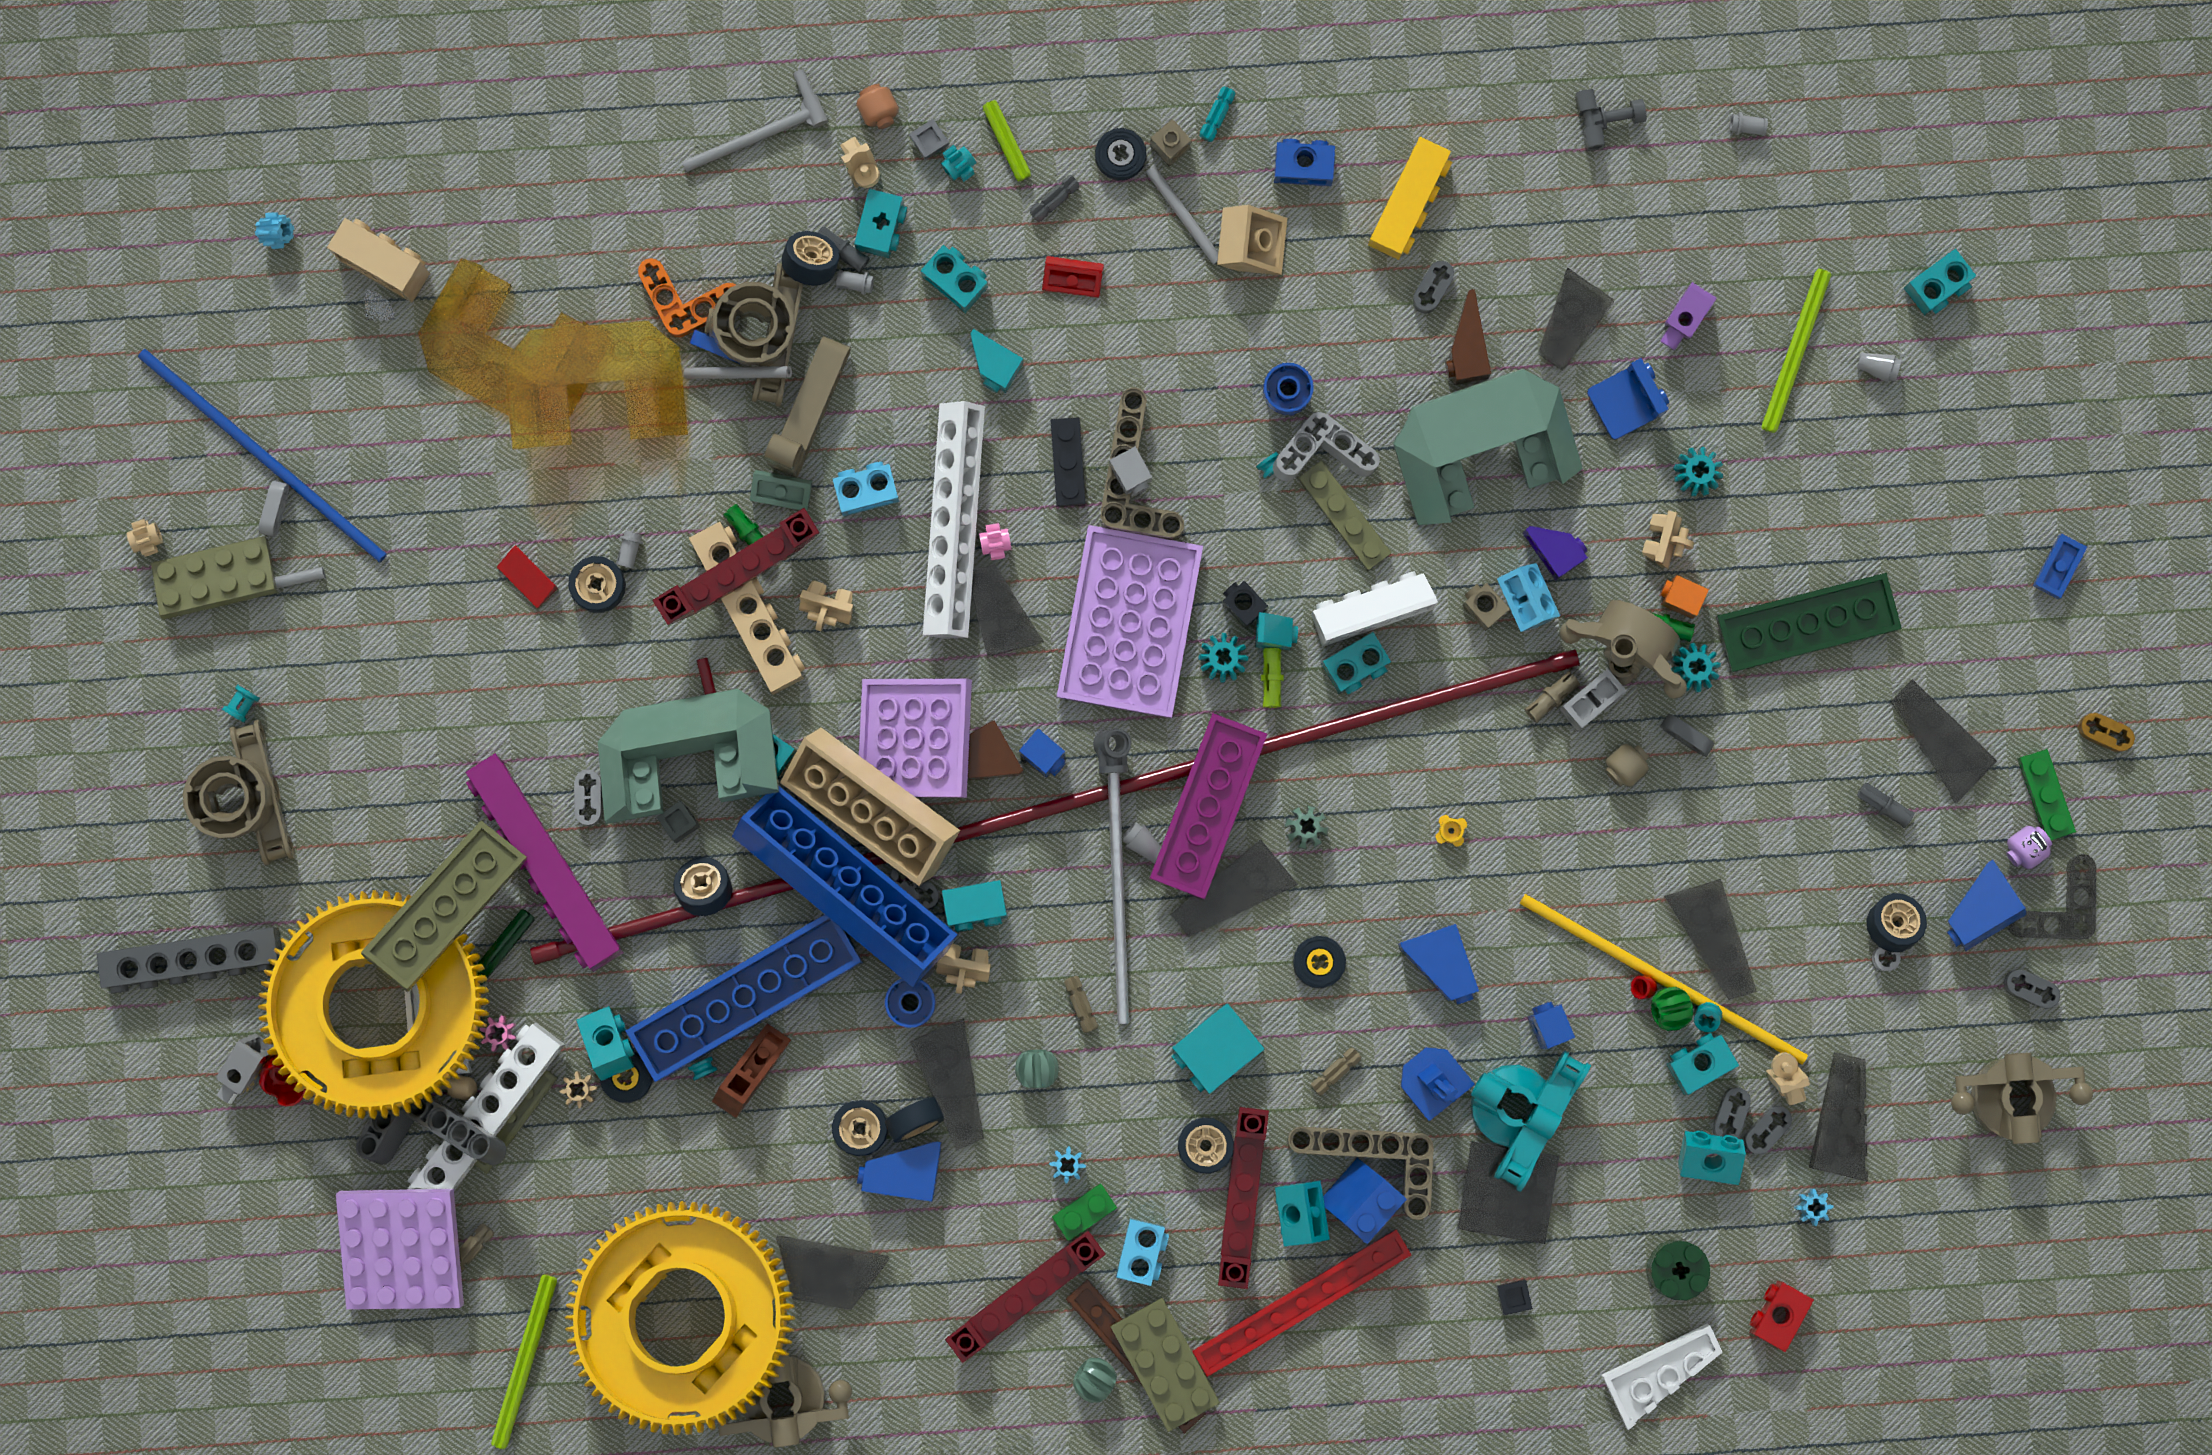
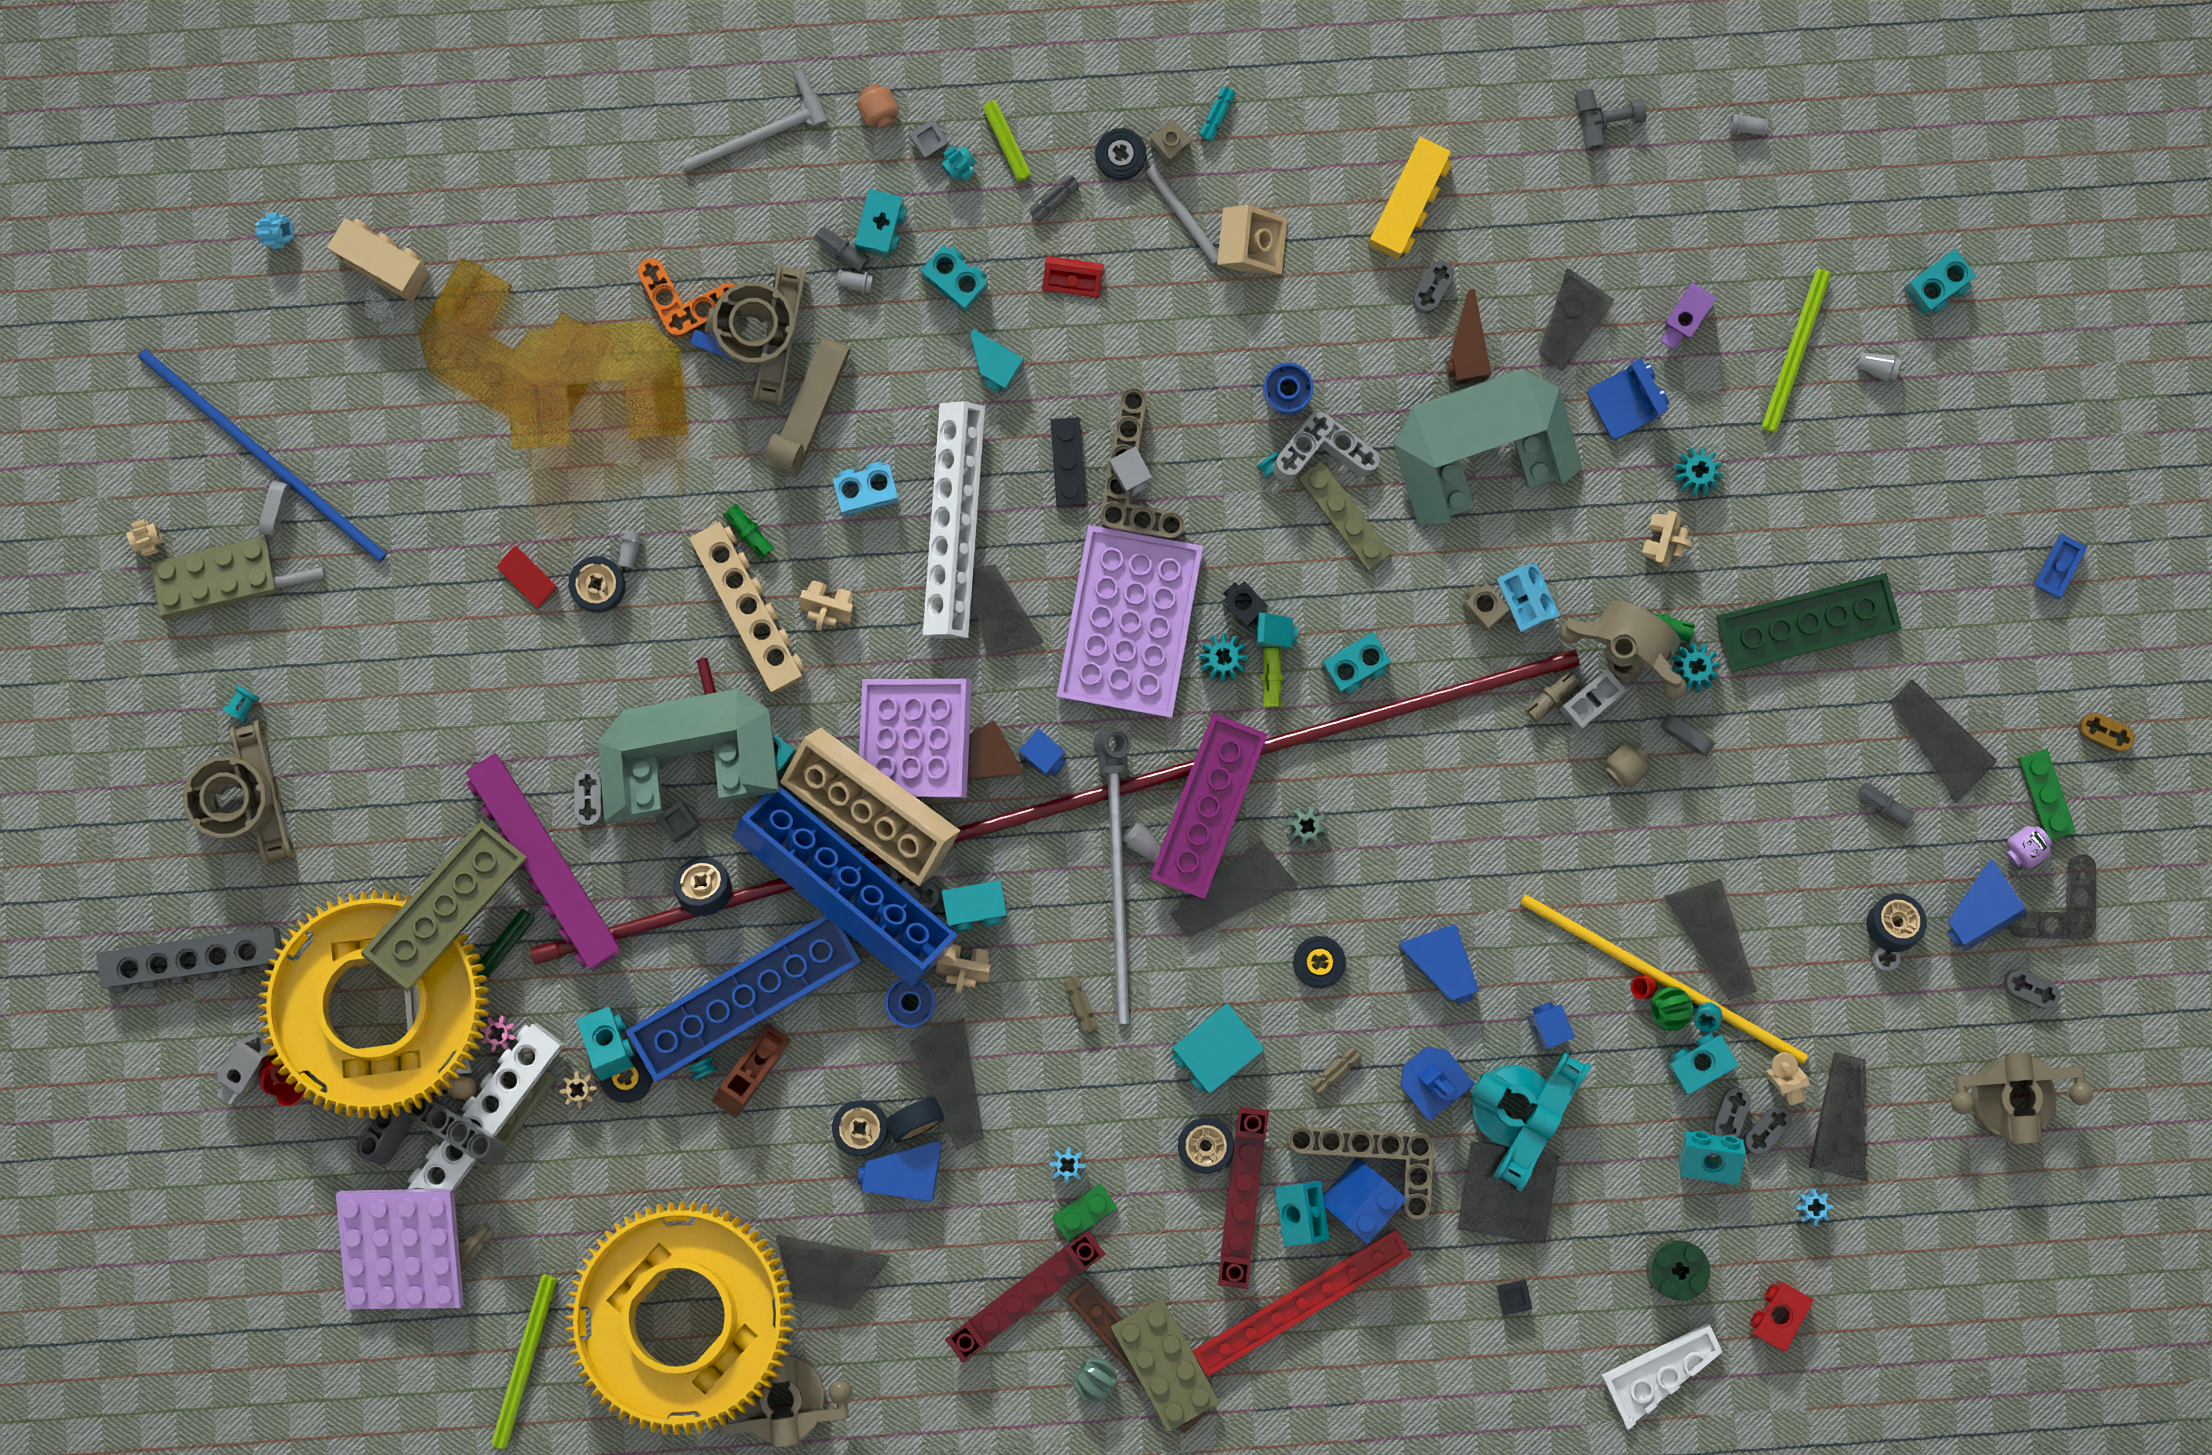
dark red slope [652,508,820,626] -> none
light grey piece [684,366,792,379] -> none
sand green plate [750,470,813,511] -> none
black wheel [781,231,840,286] -> none
tan hips [840,137,881,188] -> none
bright pink gear [979,523,1012,560] -> none
sand green piece [1015,1049,1059,1088] -> none
medium azure brick [1116,1218,1169,1286] -> none
blue brick [1274,139,1335,186] -> none
white slope [1311,571,1438,647] -> none
yellow plate [1435,815,1467,847] -> none
dark purple slope [1522,526,1588,581] -> none
orange brick [1660,575,1709,619] -> none

